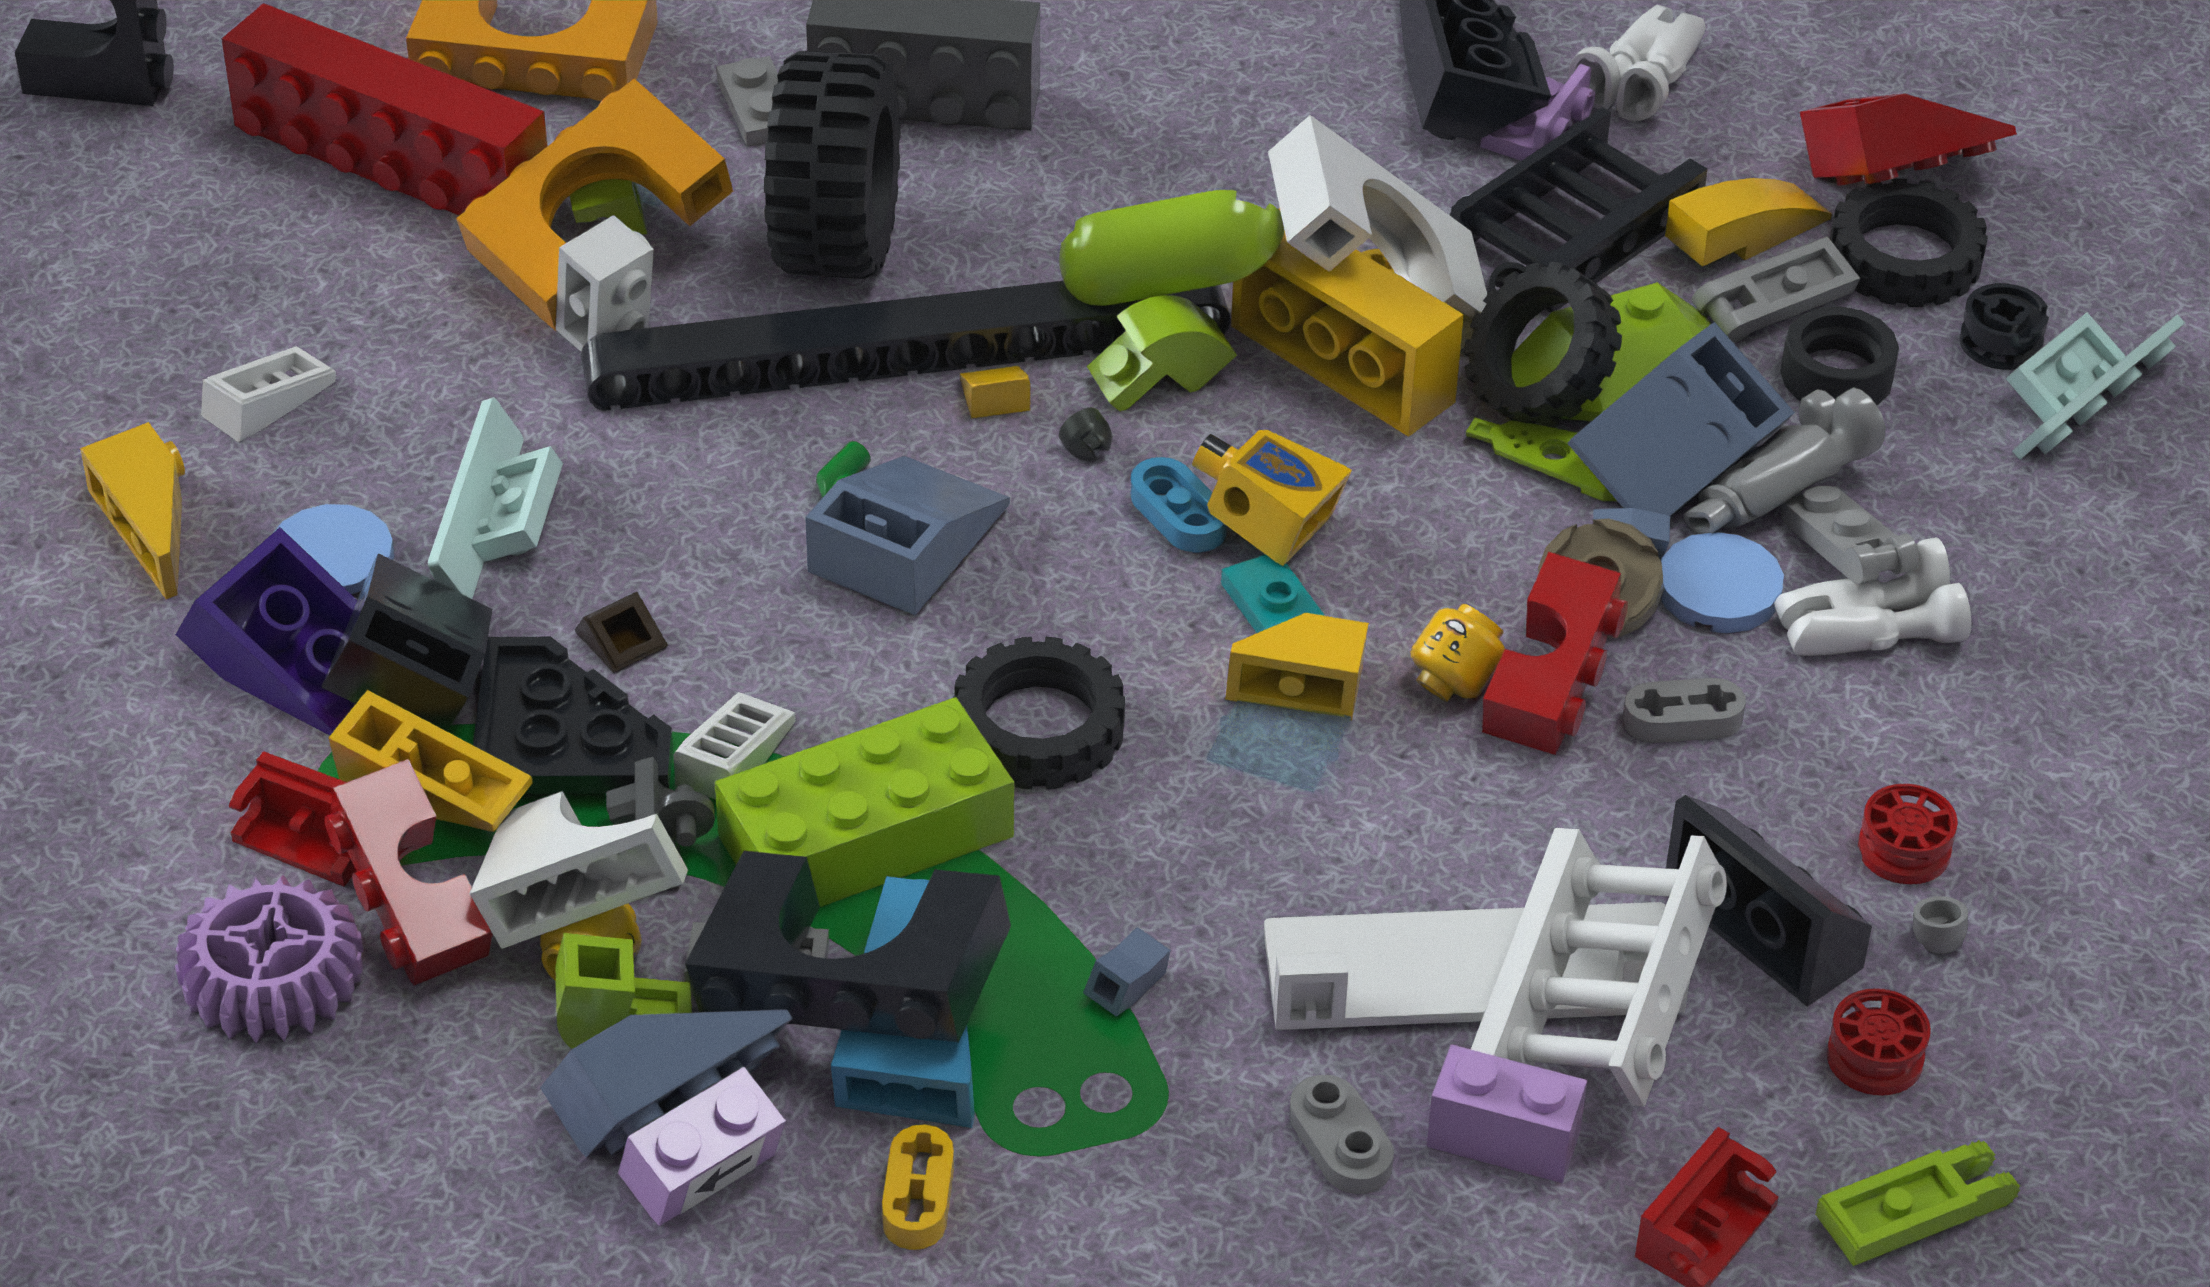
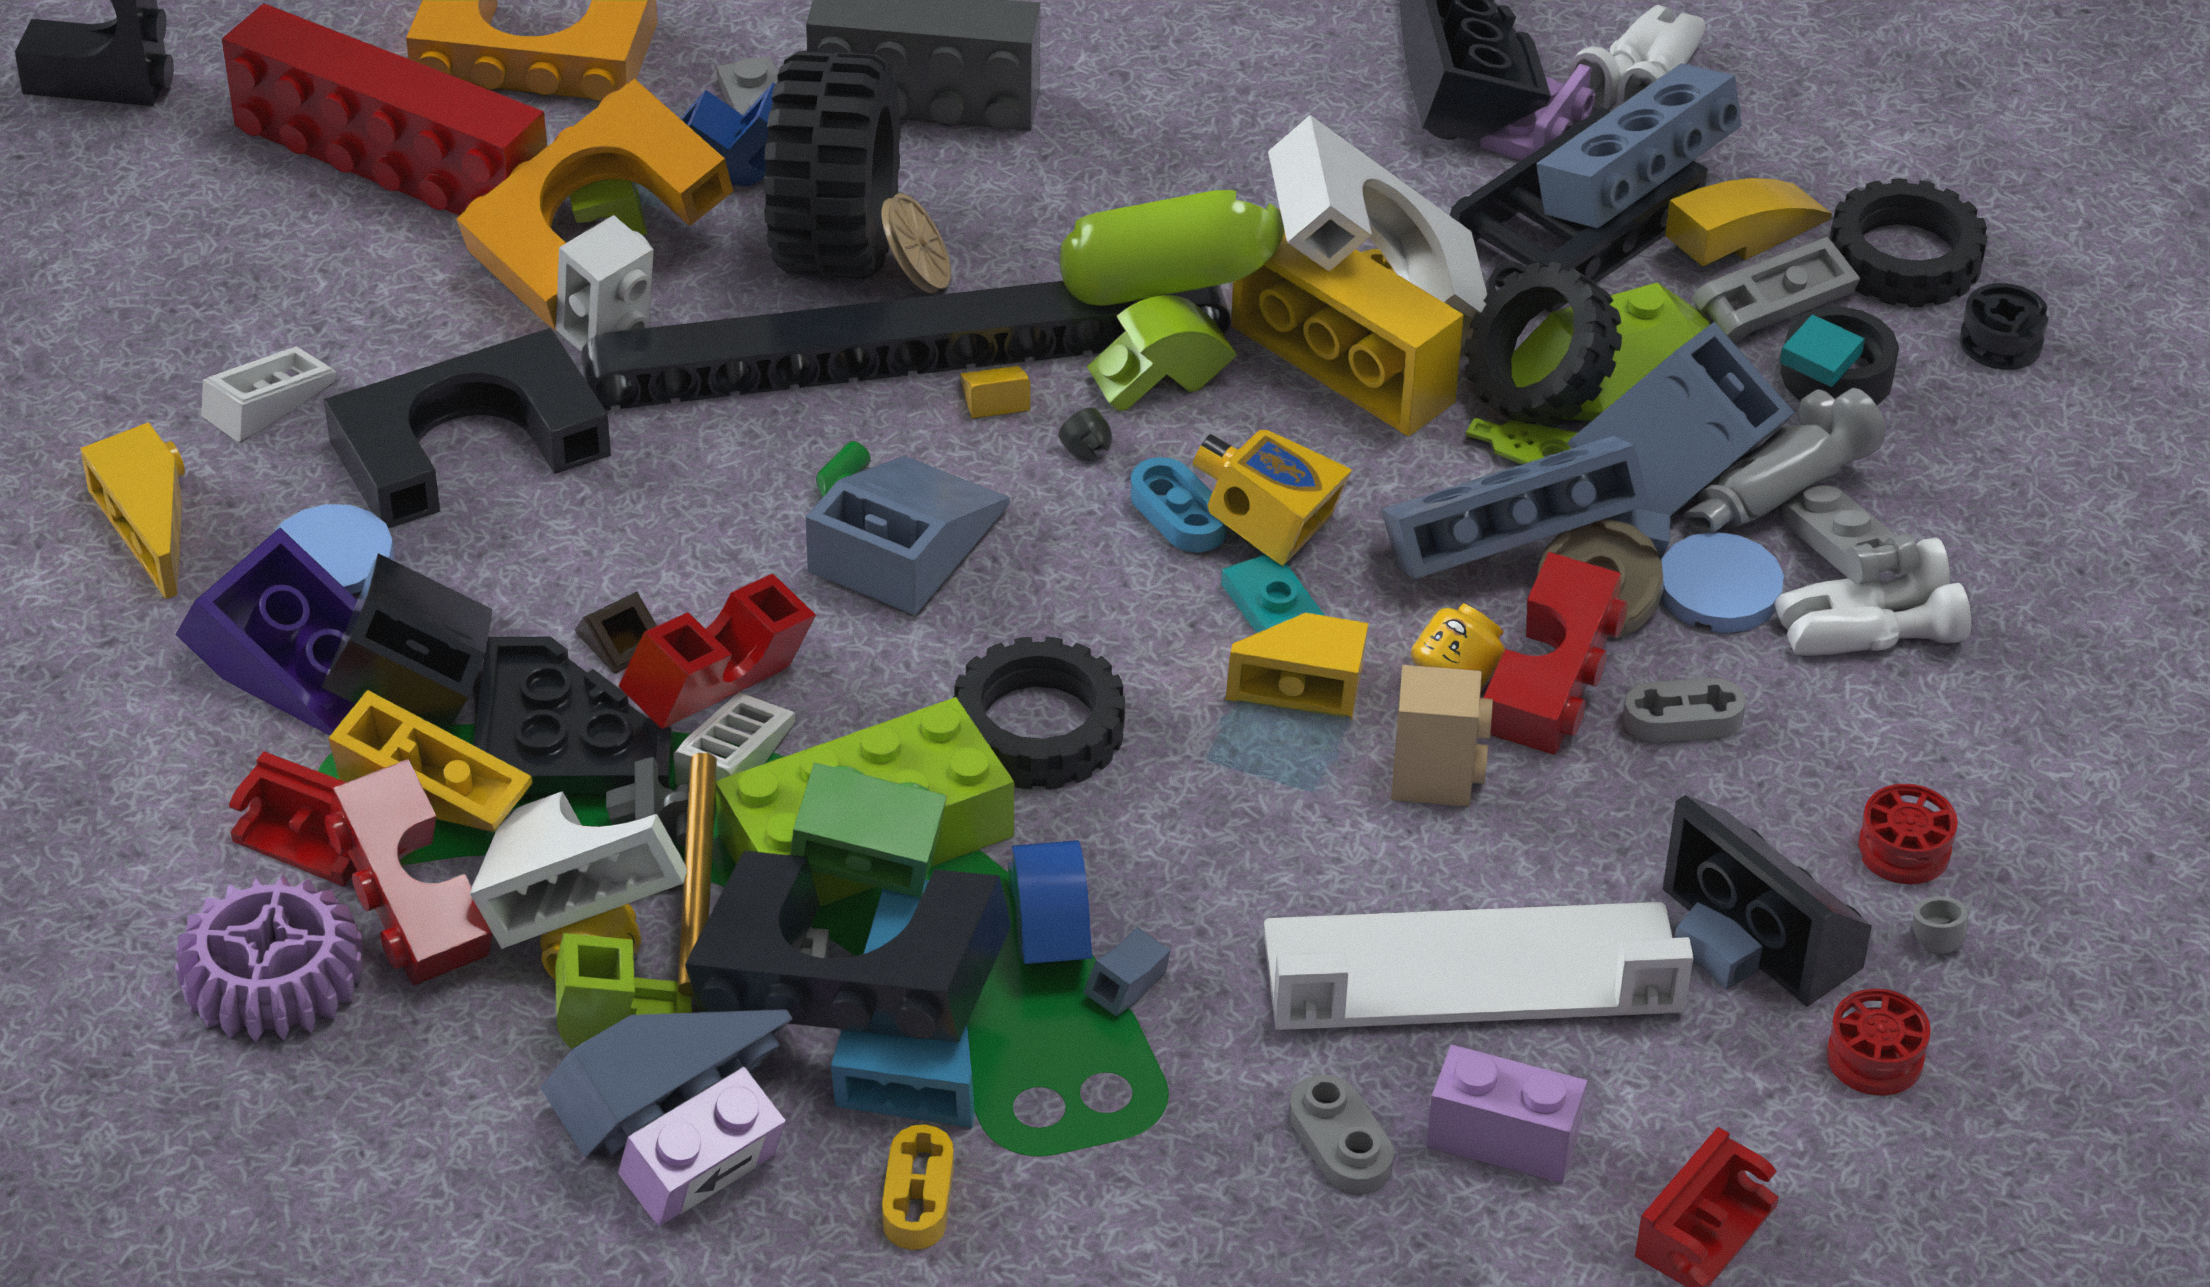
light aqua bracket [428,397,563,599] -> none
white fence [1471,828,1727,1107] -> none
red slope [1799,93,2017,186] -> none
lime hinge [1815,1140,2020,1266] -> none
light aqua bracket [2006,312,2185,460] -> none
none -> black arch [324,327,611,529]
none -> red arch [618,573,816,729]
none -> pearl gold bar [678,753,717,996]
none -> blue brick [680,83,776,187]
none -> bright green brick [790,762,947,898]
none -> tan wheel [881,193,951,294]
none -> blue brick [1008,840,1092,964]
none -> sand blue brick [1381,436,1650,579]
none -> tan brick [1391,665,1493,807]
none -> sand blue brick [1536,63,1742,228]
none -> sand blue piece [1675,902,1763,990]
none -> teal tile [1780,314,1865,387]

